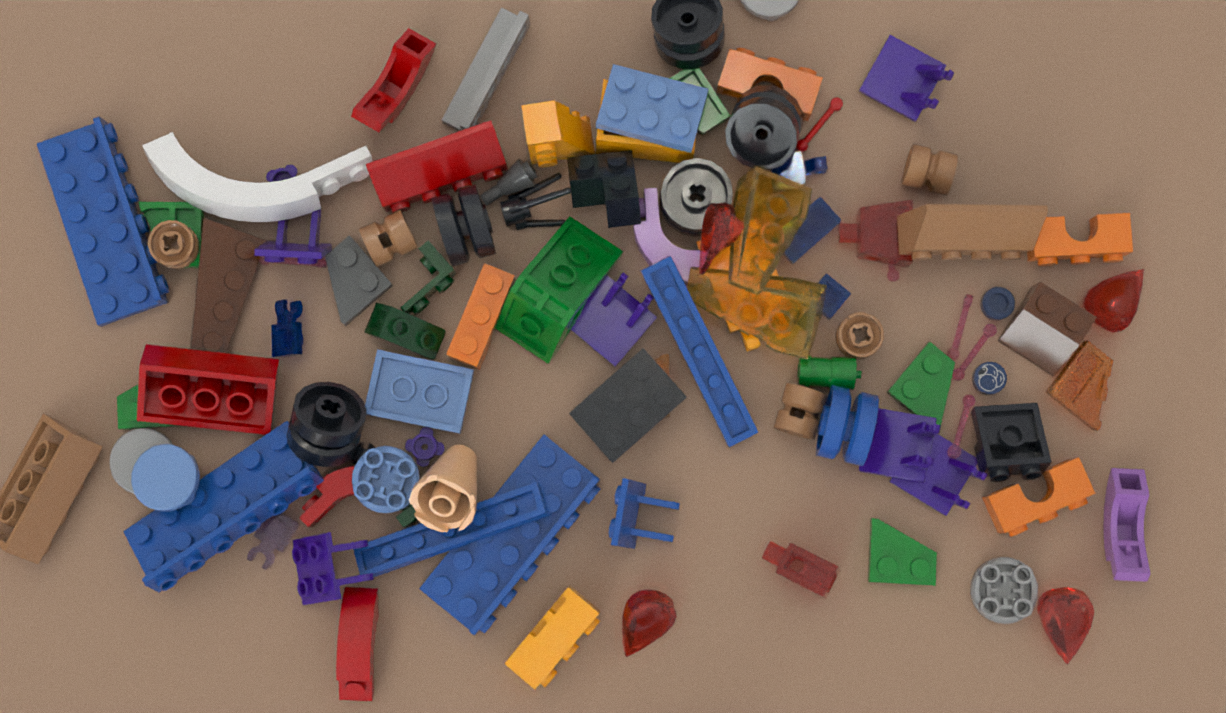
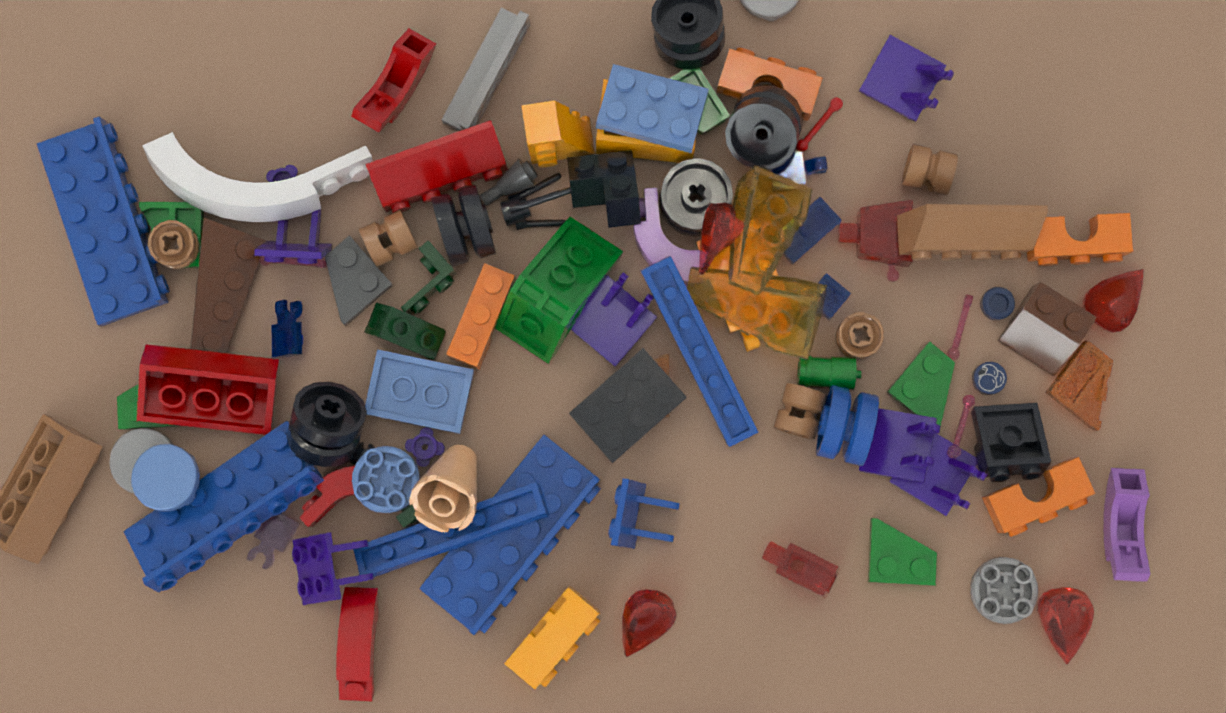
clear pink hinge [952,324,997,381] -> none

